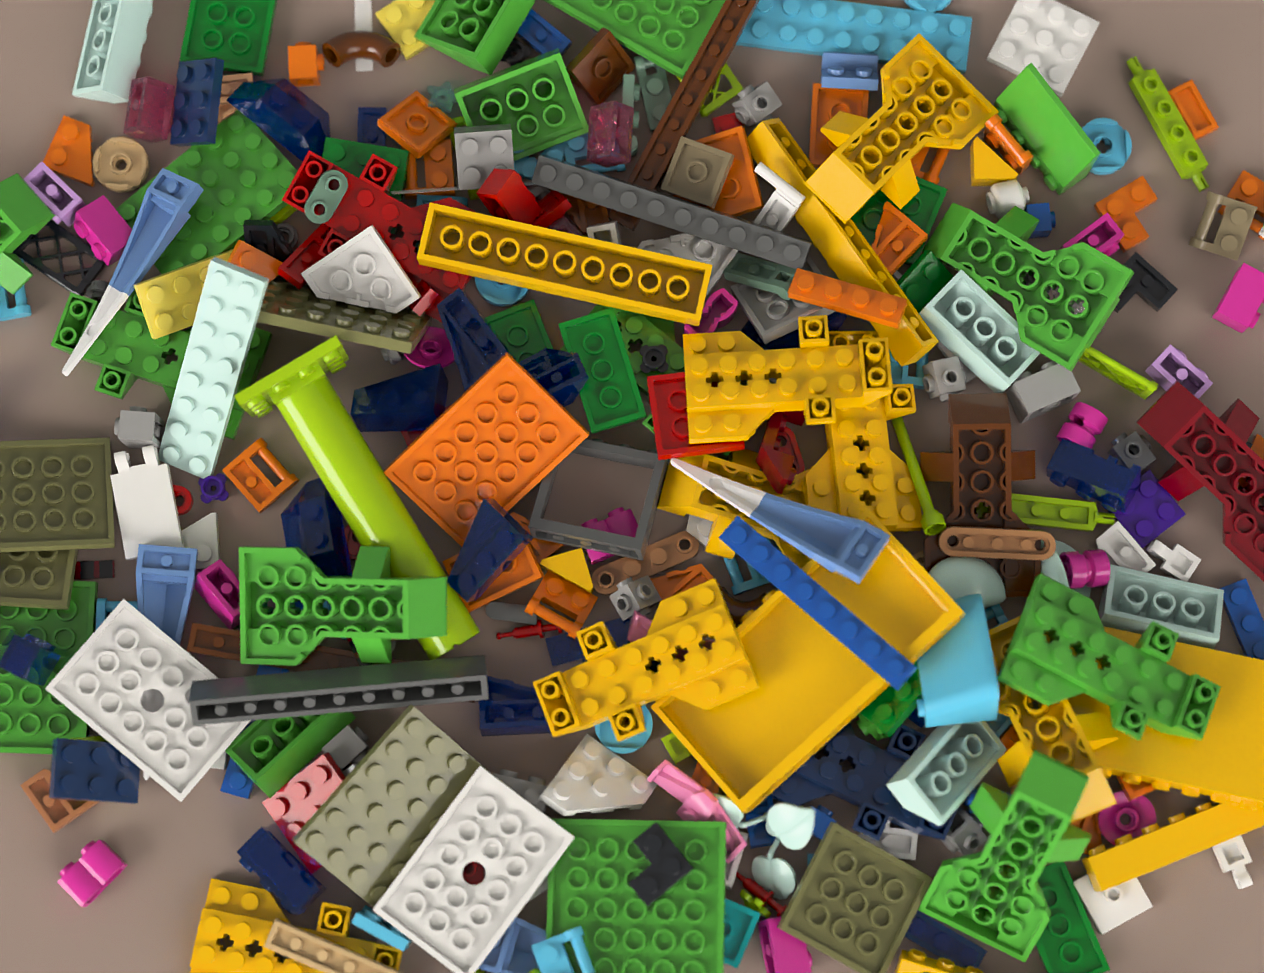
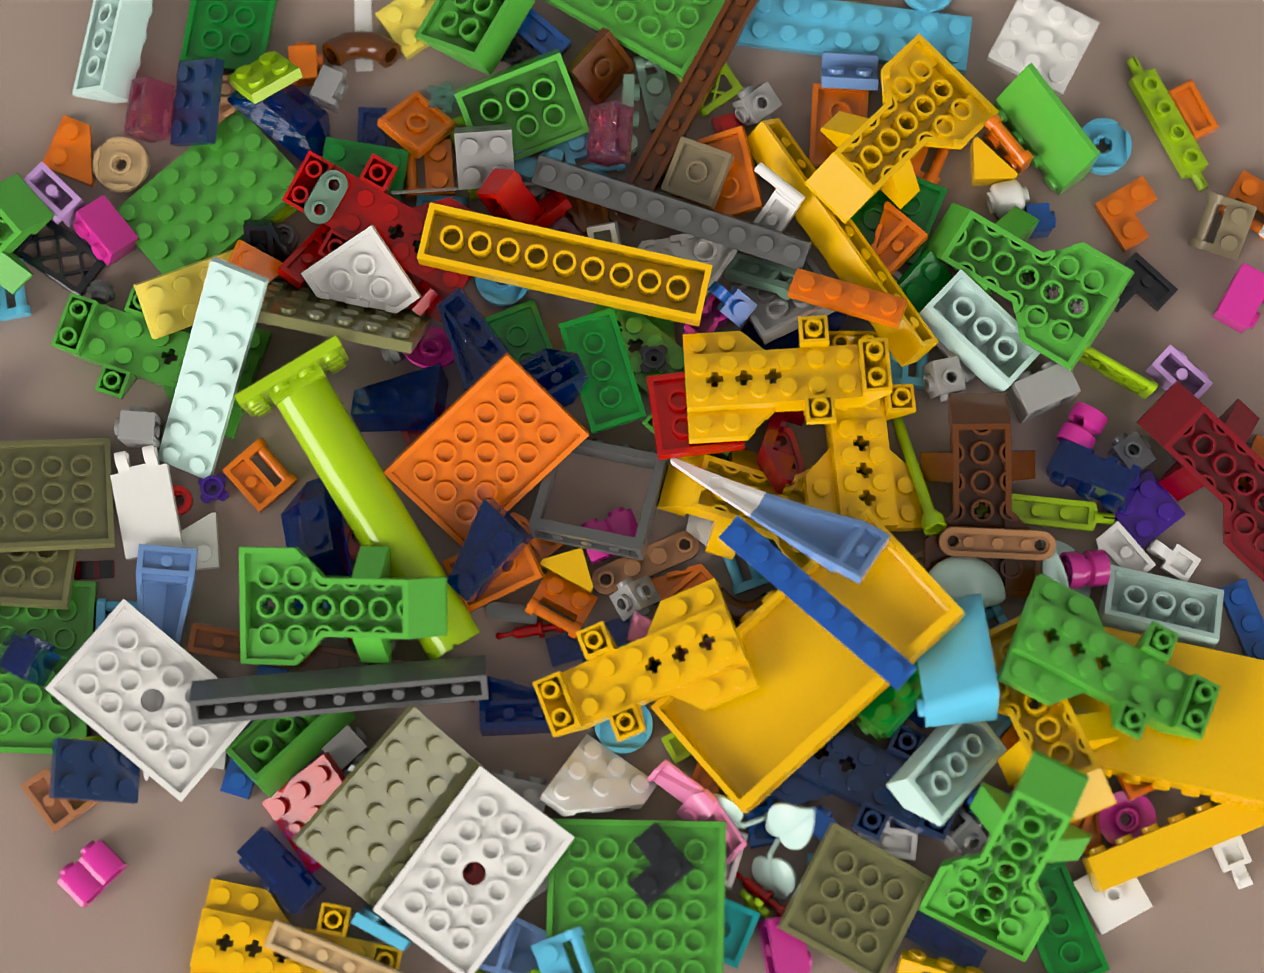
medium blue plate [62,168,204,376] -> none
dark pink brick [194,559,240,630] -> none
dark pink brick [1060,213,1125,257] -> none
none -> lime plate [227,50,303,104]
none -> light grey brick [309,64,348,113]
none -> plate [707,281,758,327]

